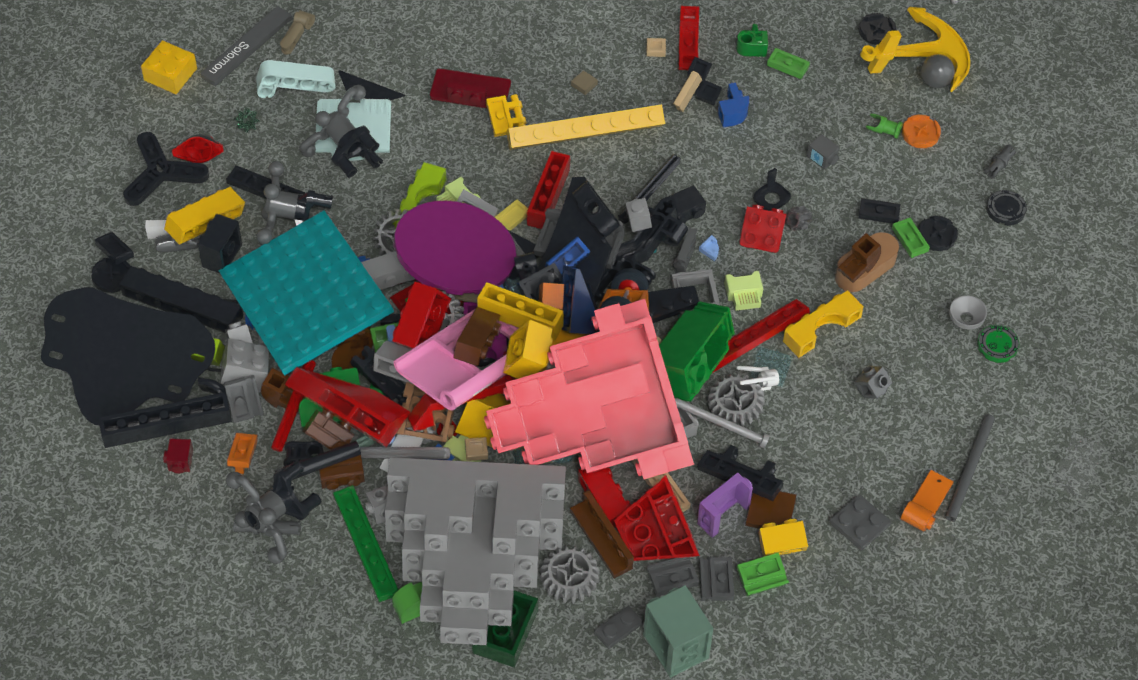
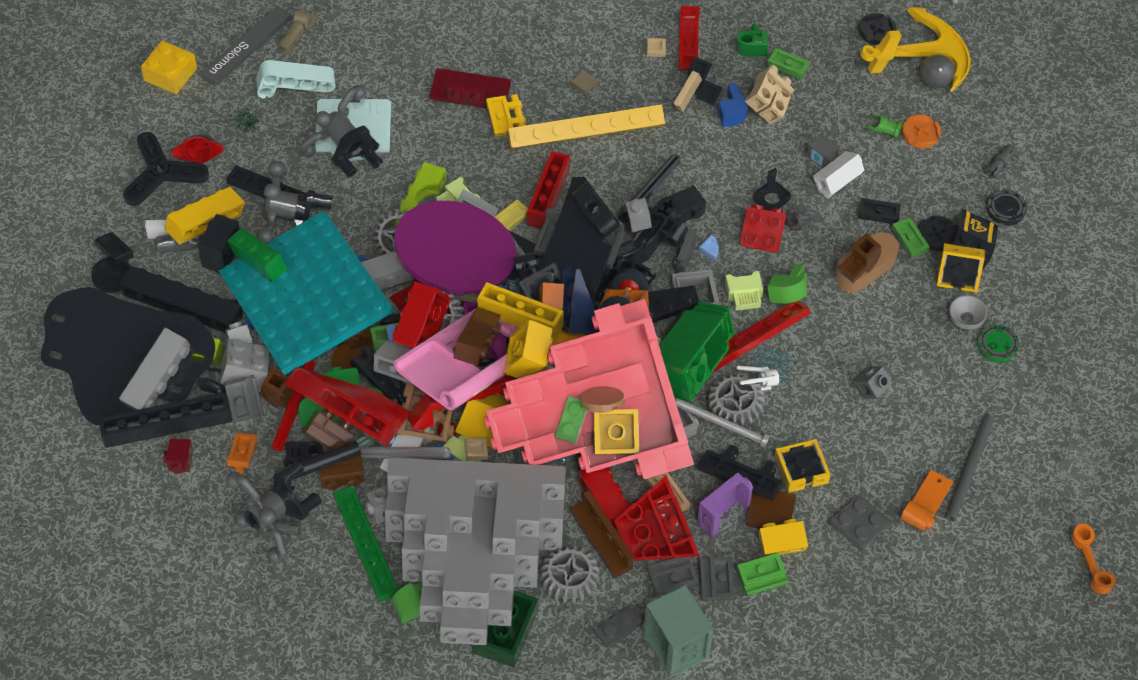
black sticker [338,70,405,100] -> none
blue brick [545,237,590,275] -> none
yellow arch [783,290,864,358] -> none
none -> light grey brick [119,328,191,410]
none -> green brick [227,228,287,282]
none -> bright green plate [555,396,587,444]
none -> medium nougat tile [581,386,624,413]
none -> yellow brick [594,409,639,454]
none -> tan hips [744,65,794,124]
none -> bright green brick [767,264,807,304]
none -> piece [774,439,831,493]
none -> white brick [813,151,865,199]
none -> piece [937,243,985,293]
none -> black slope [949,208,998,271]
none -> orange piece [1071,523,1116,594]

